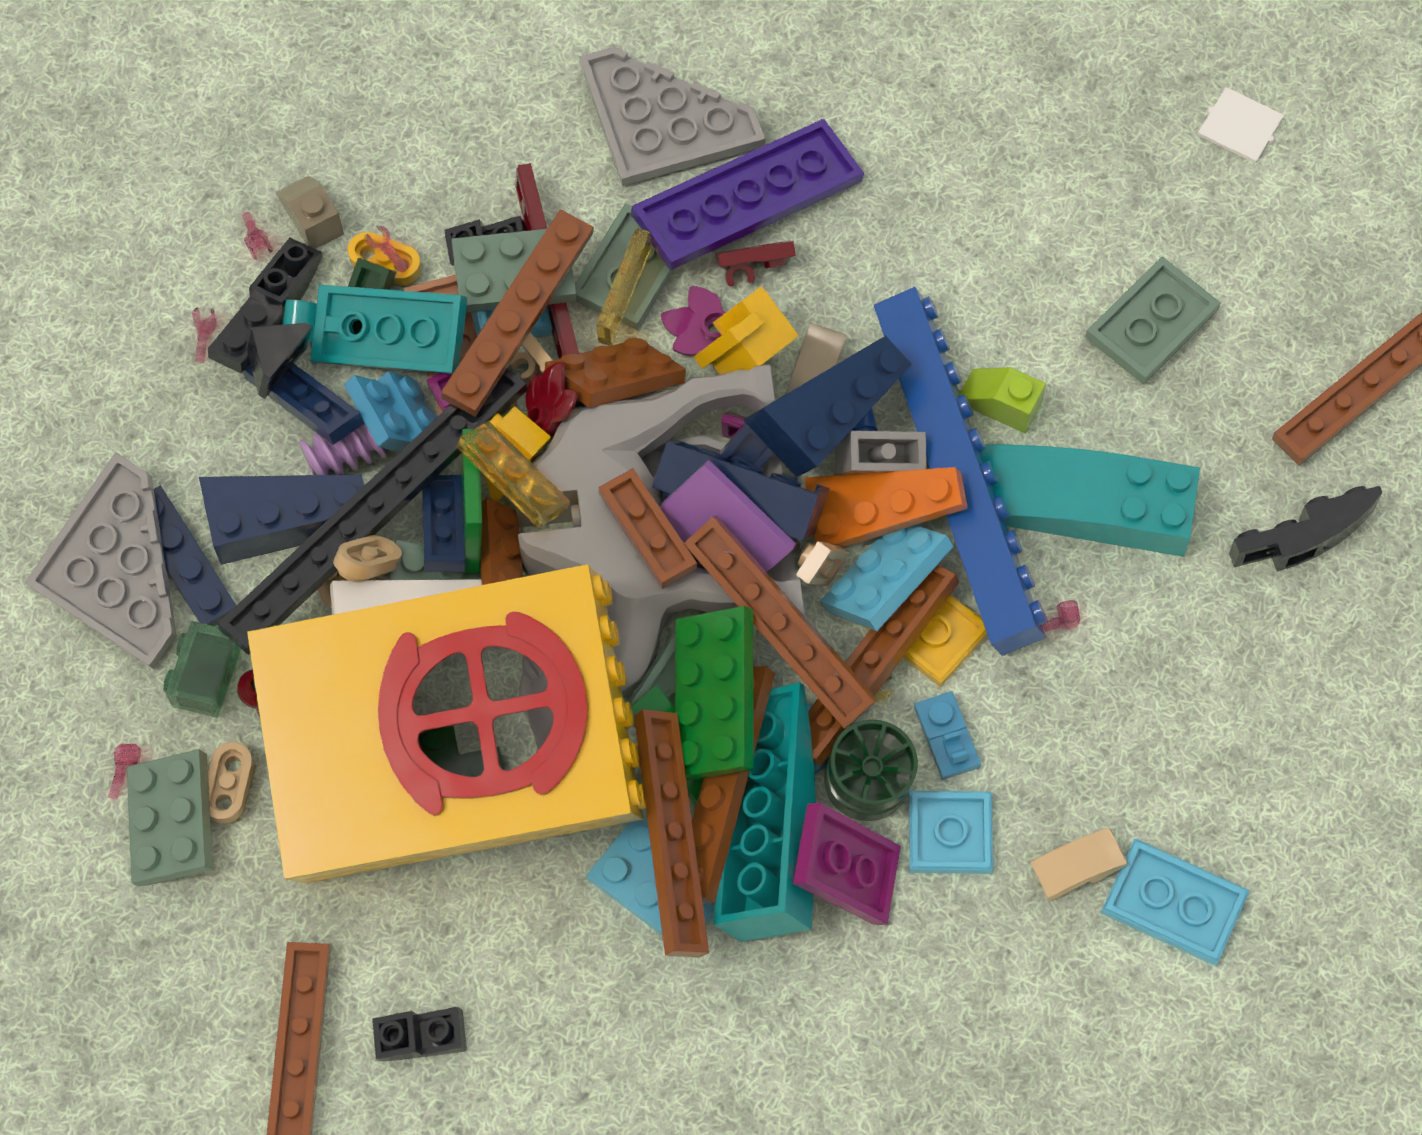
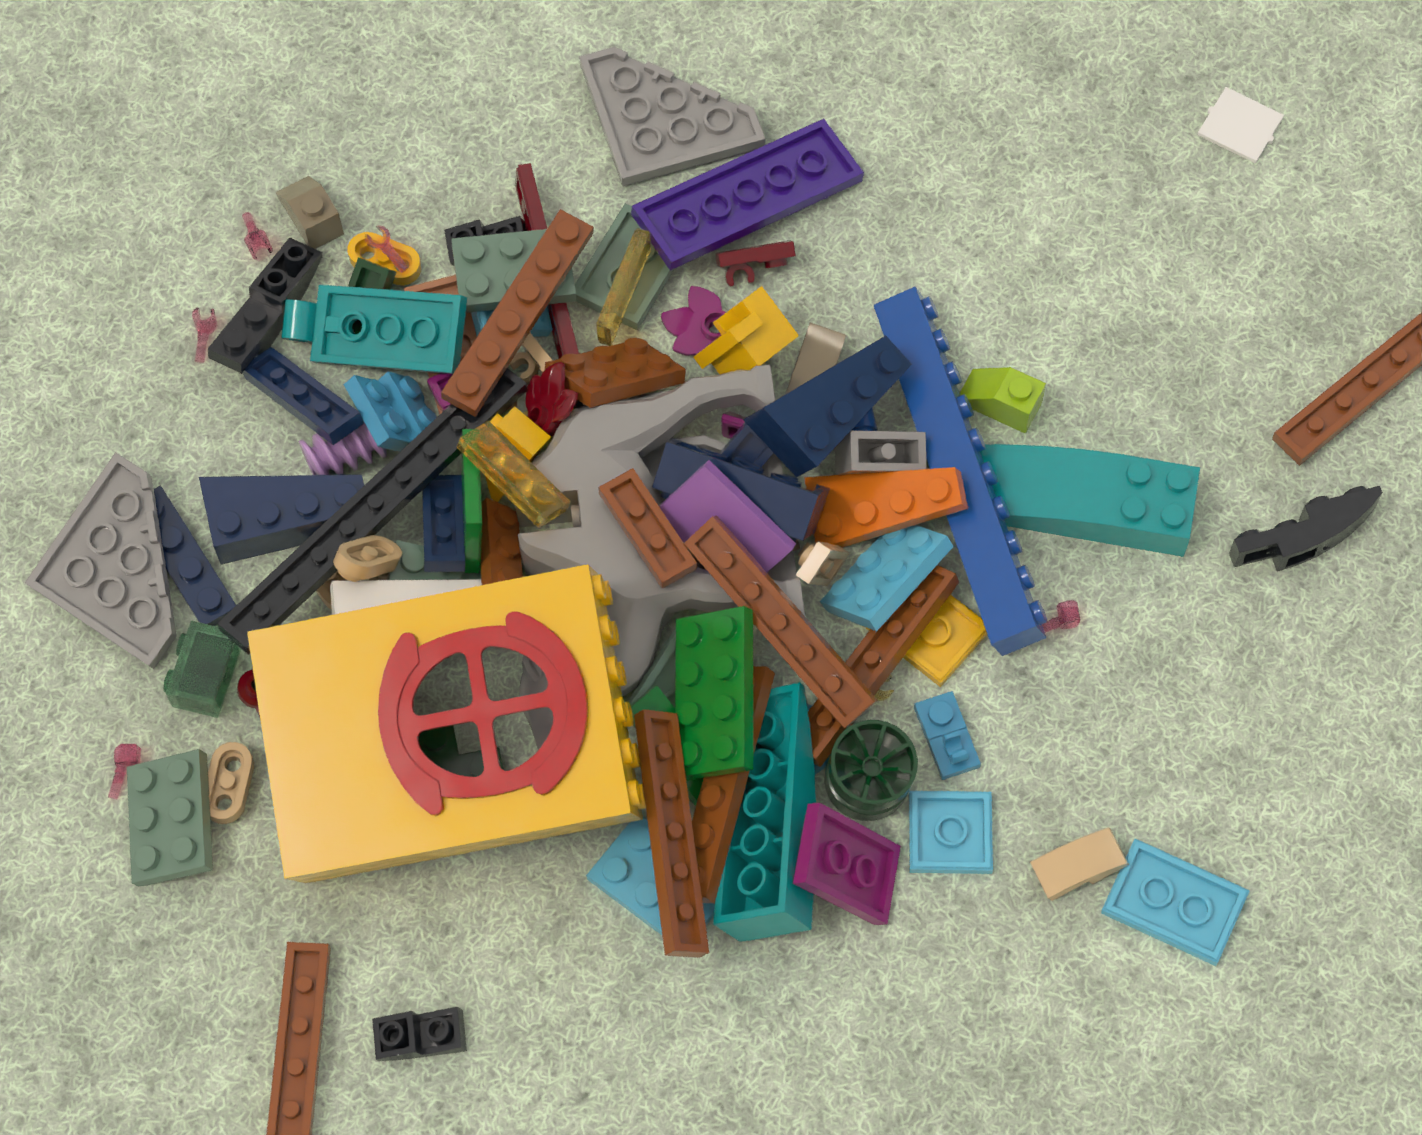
black slope [247,323,312,399] -> none
sand green plate [1085,256,1221,385] -> none

